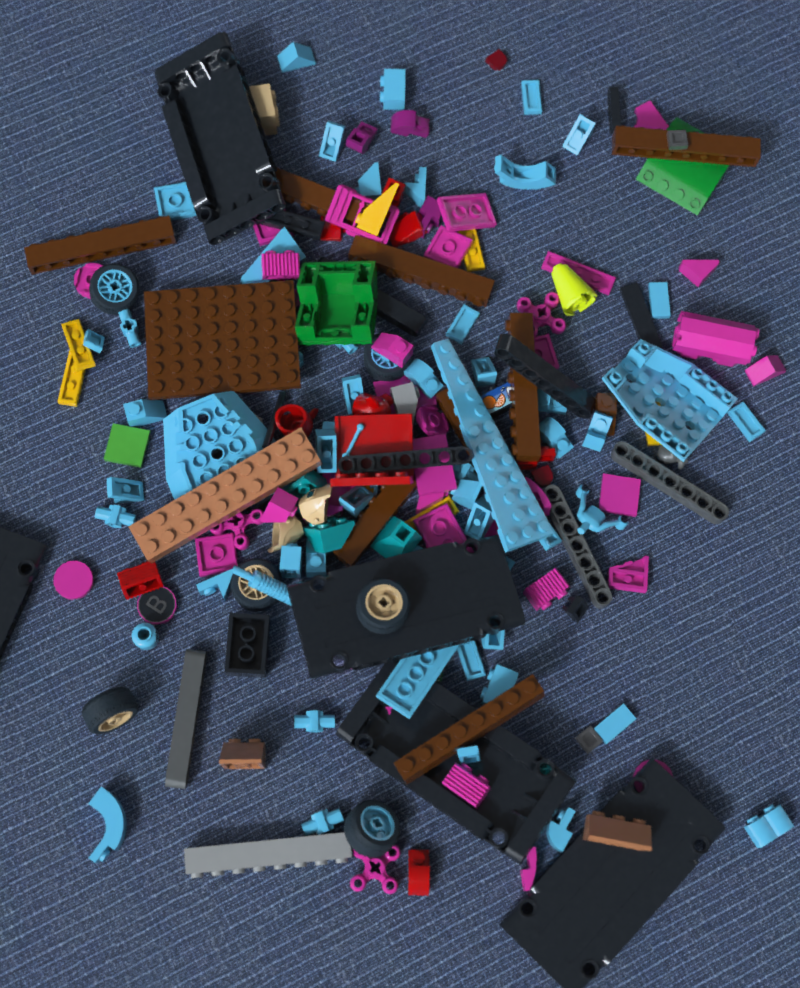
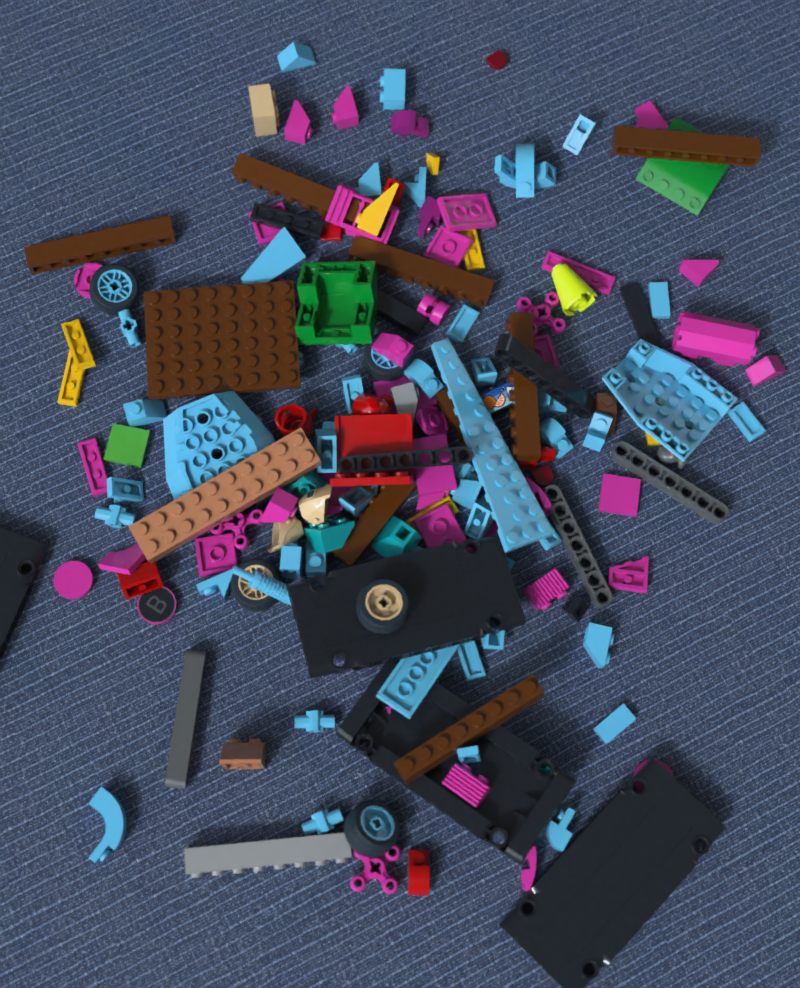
black wheel [82,687,138,734] -> none
medium azure tile [83,329,105,353] -> none
medium azure head [132,623,159,650] -> none
black panel [154,32,286,245] -> none
medium azure tile [154,182,196,221] -> none
black brick [224,613,271,678] -> none
dark pink brick [261,250,300,280] -> none
black bar [262,392,286,449] -> none
medium azure slope [319,121,346,162] -> none
medium azure hinge [342,423,364,461] -> none
magenta brick [346,121,377,154] -> none
red piece [389,211,428,248] -> none
medium azure brick [480,665,519,705] -> none
medium azure tile [521,80,542,115] -> none
flat silver tile [575,725,603,754] -> none
medium azure piece [576,484,629,534] -> none
nougat slope [583,811,652,851] -> none
black beam [607,87,621,134] -> none
flat silver tile [666,130,688,150] -> none
medium azure brick [744,804,794,848] -> none
none -> dark pink tile [77,437,108,497]
none -> dark pink tile [98,543,146,575]
none -> dark pink slope [284,100,313,145]
none -> dark pink slope [331,85,358,130]
none -> dark pink wheel [417,293,451,326]
none -> yellow tile [426,153,440,175]
none -> medium azure arch [516,143,535,198]
none -> medium azure slope [582,622,614,669]

